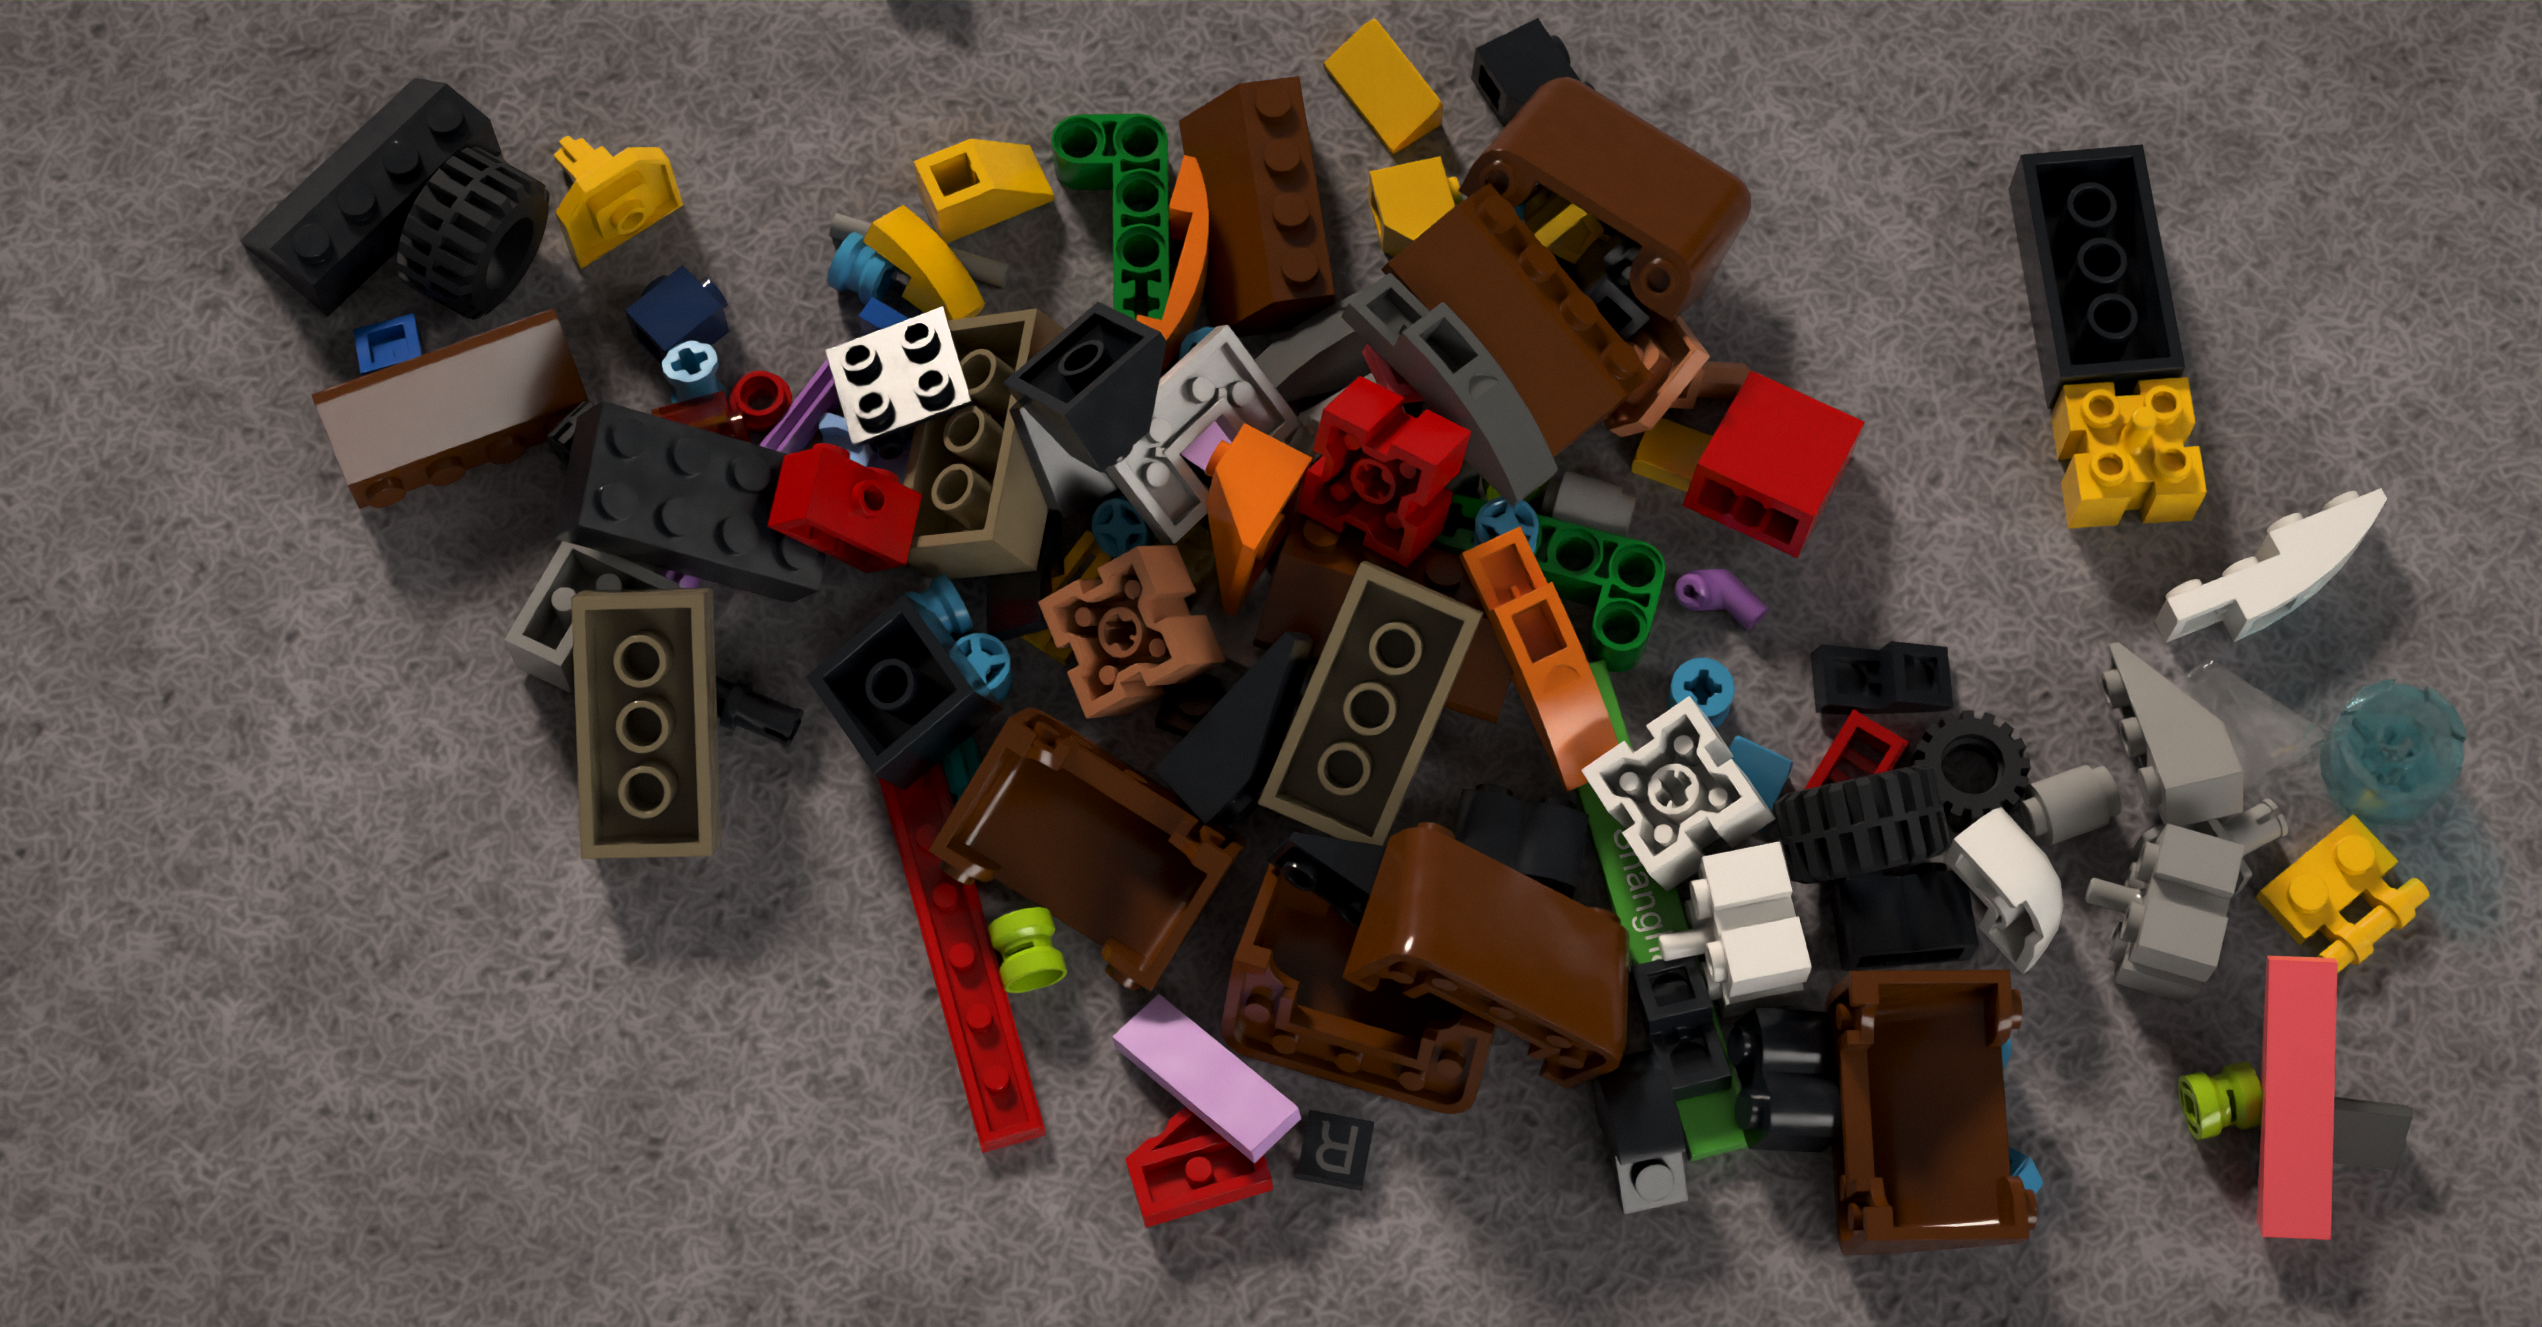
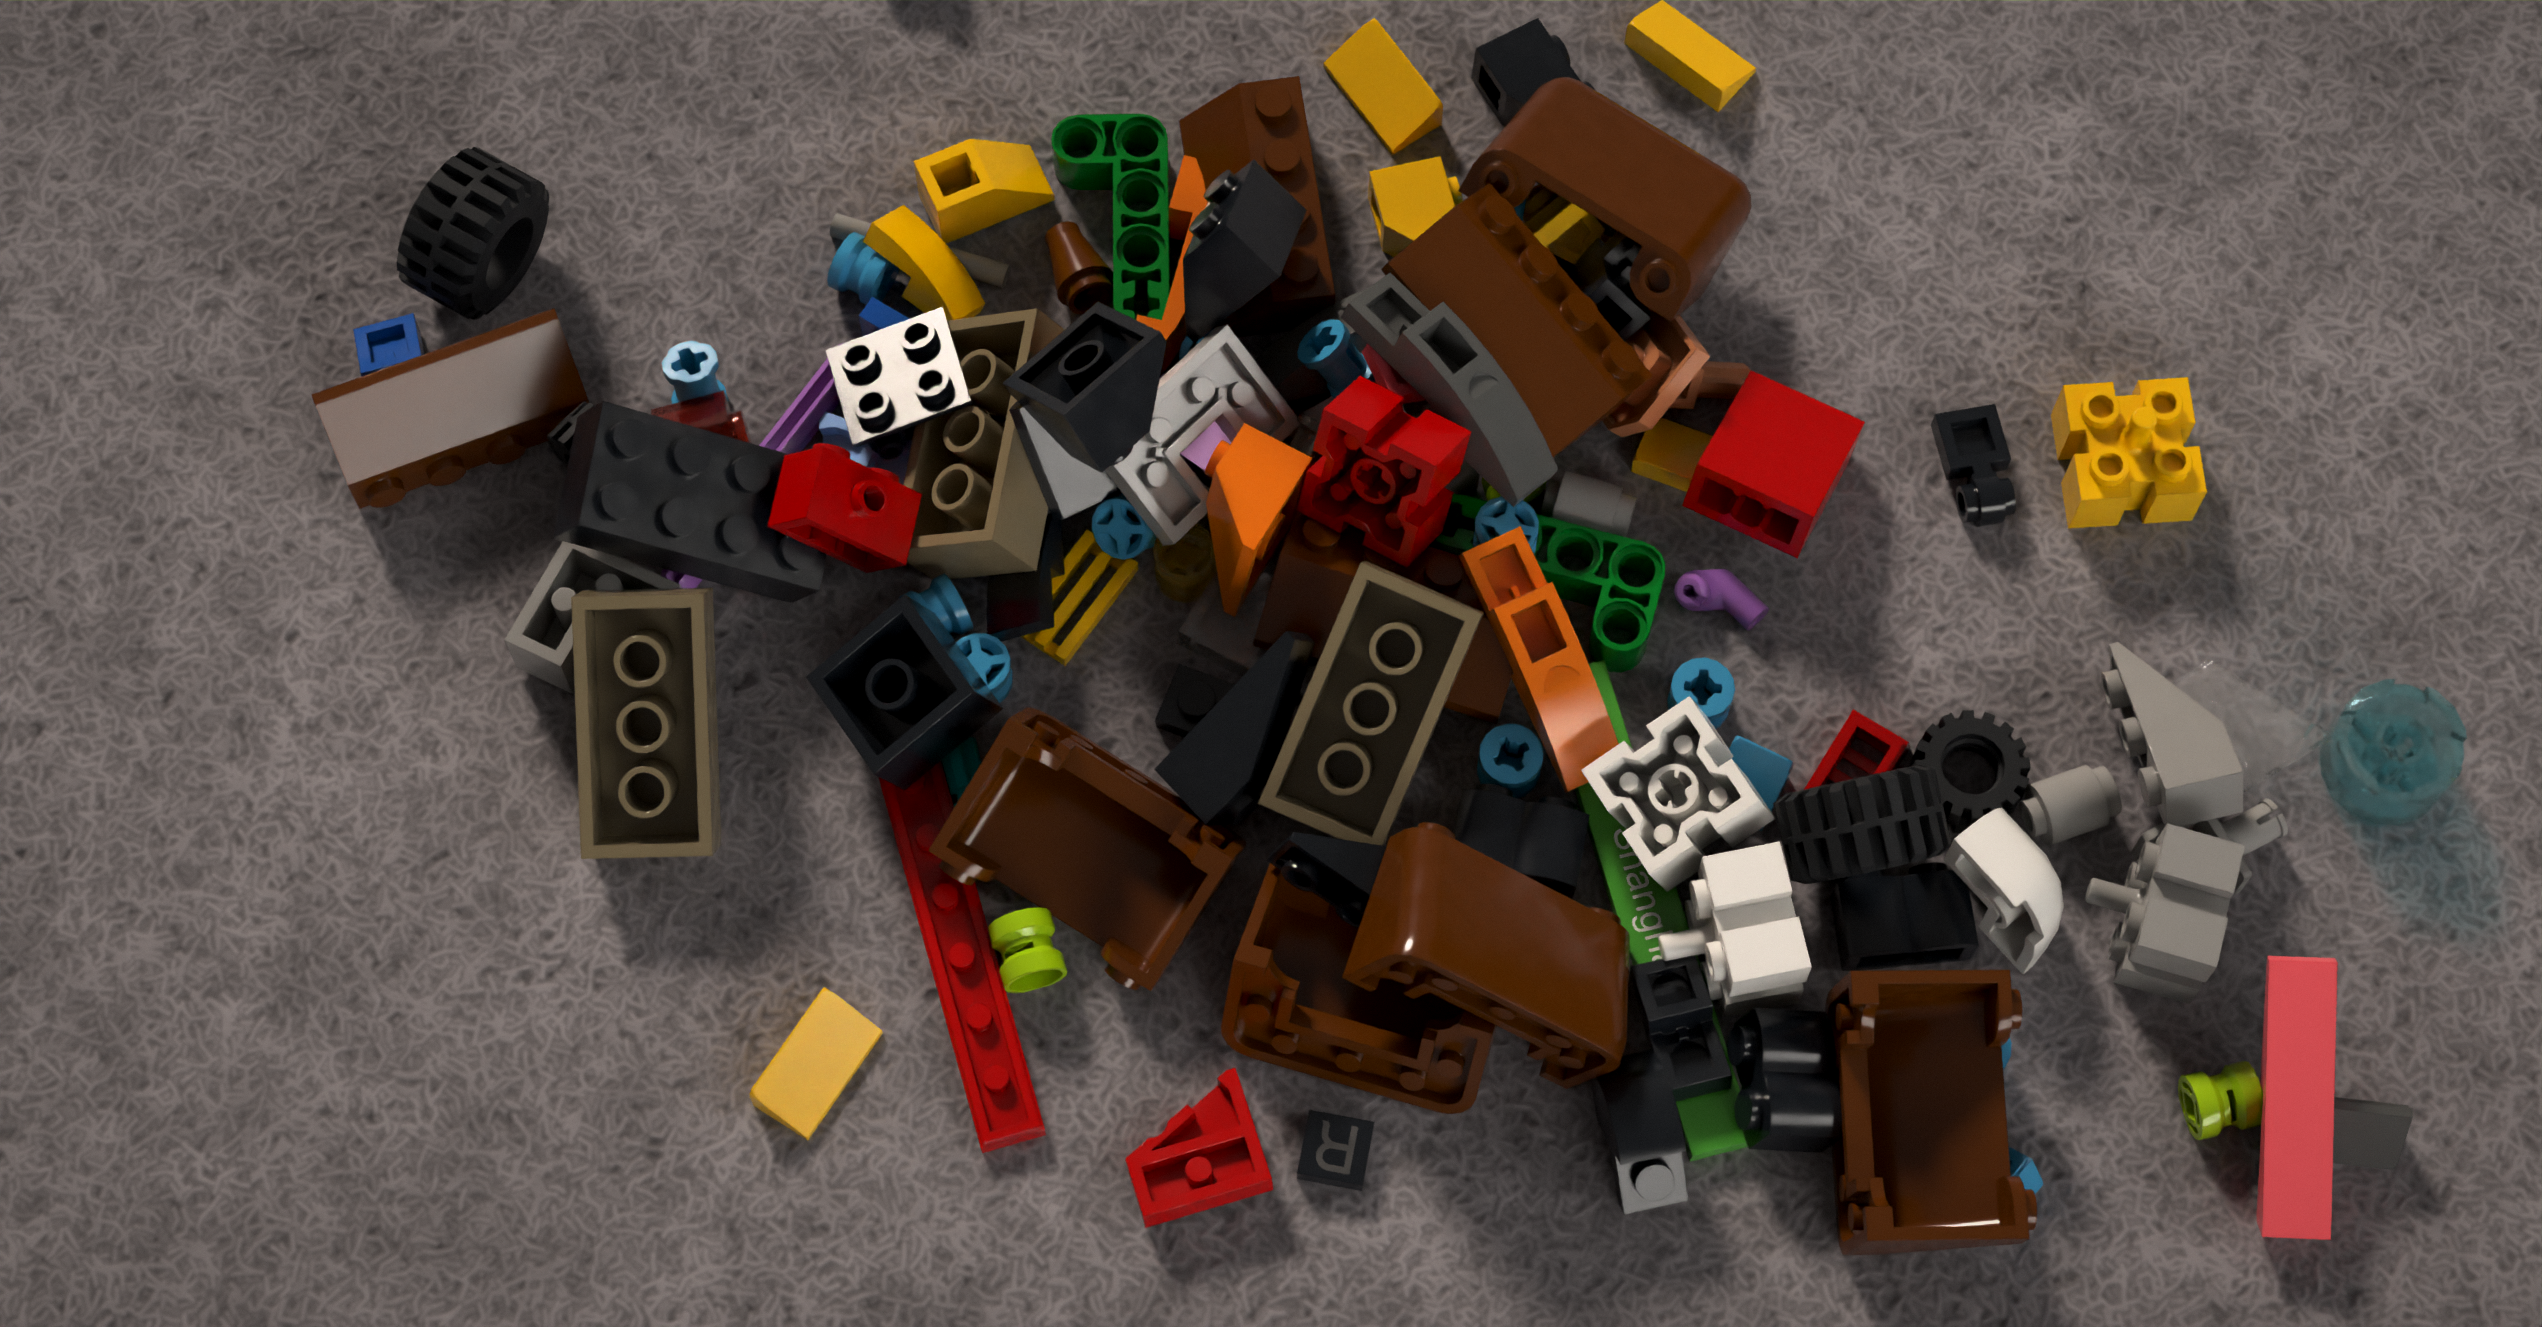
black slope [240,78,502,317] -> none
yellow piece [554,136,683,269] -> none
dark blue brick [625,265,729,366] -> none
black pin [716,676,804,748] -> none
red plate [730,370,793,432] -> none
nougat brick [1038,545,1226,719] -> none
lavender tile [1112,994,1301,1163] -> none
black slope [1810,641,1953,715] -> none
black brick [2009,144,2185,409] -> none
white slope [2155,488,2387,643] -> none
yellow plate [2255,814,2430,974] -> none
none -> yellow slope [749,987,883,1140]
none -> reddish brown cone [1045,221,1113,314]
none -> black slope [1183,159,1307,343]
none -> dark azure bush [1297,319,1376,399]
none -> dark azure wheel [1477,724,1543,798]
none -> yellow slope [1624,0,1756,112]
none -> black plate [1931,404,2016,527]

